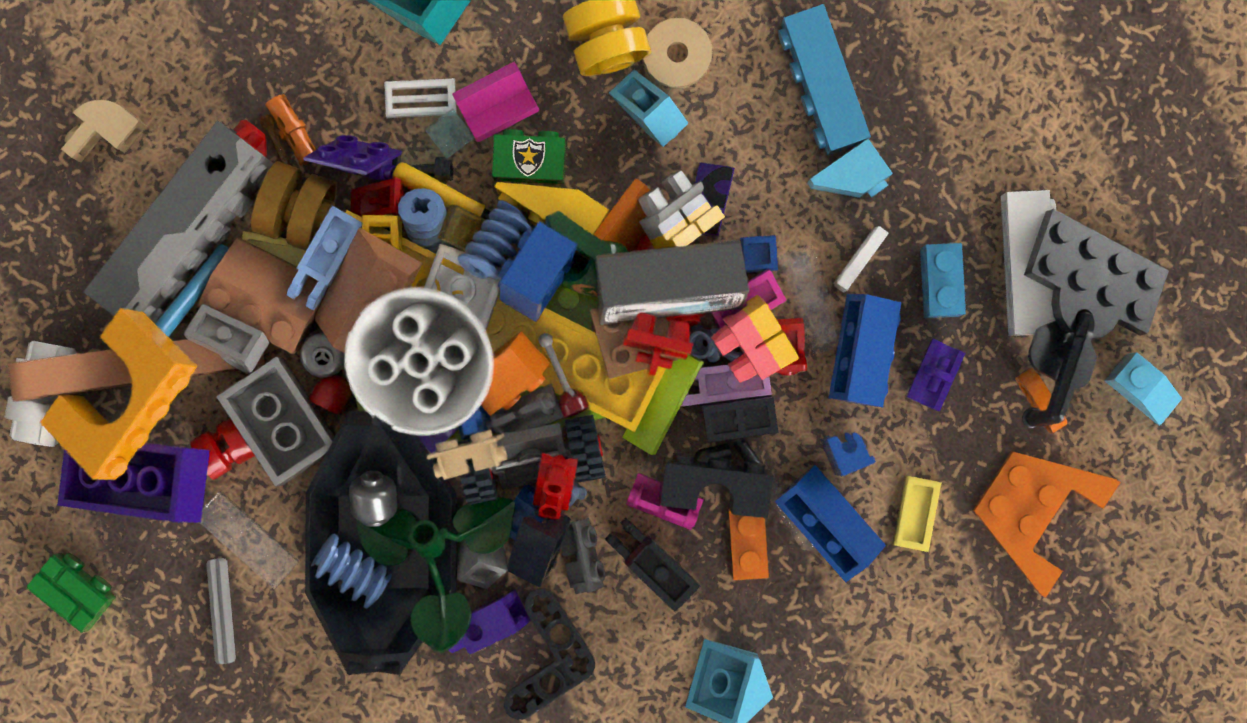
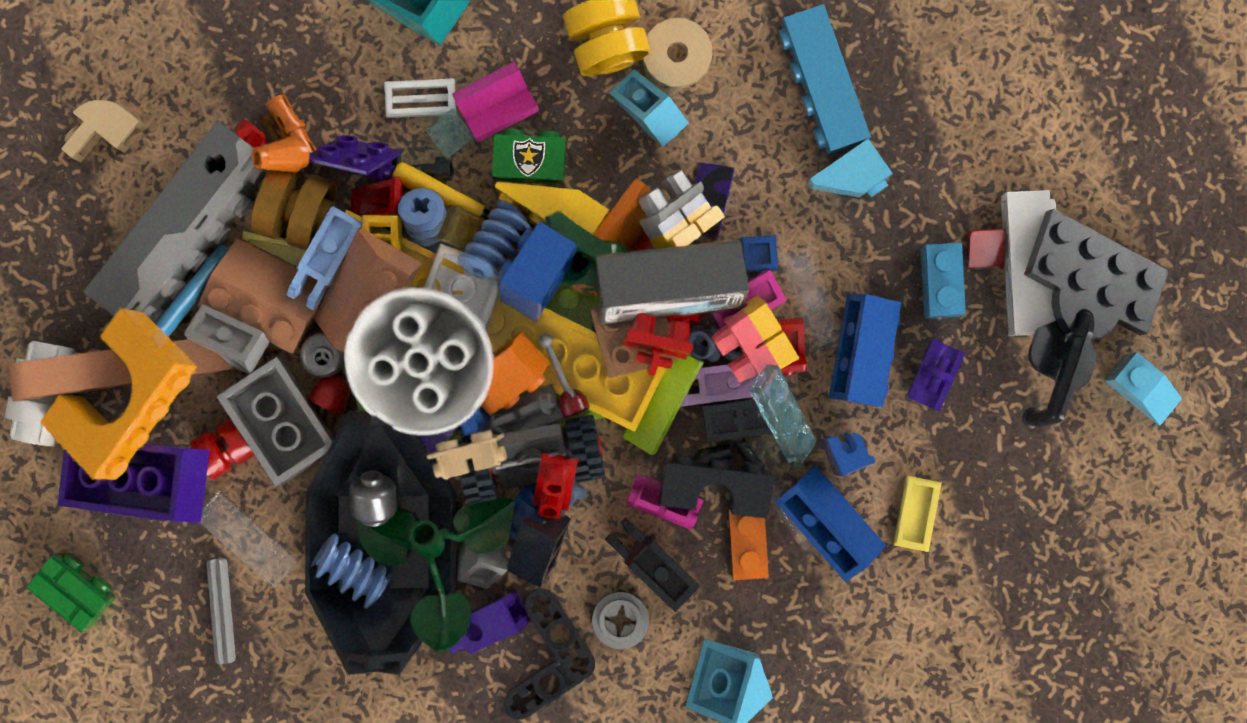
dark grey hinge [561,518,605,594] -> none
white tile [833,226,889,293] -> none
orange wing [973,452,1121,598] -> none
orange beam [1015,368,1068,434] -> none
none -> orange cone [252,136,309,172]
none -> light grey gear [592,592,649,649]
none -> clear light blue plate [749,365,817,467]
none -> slope [966,229,1006,268]

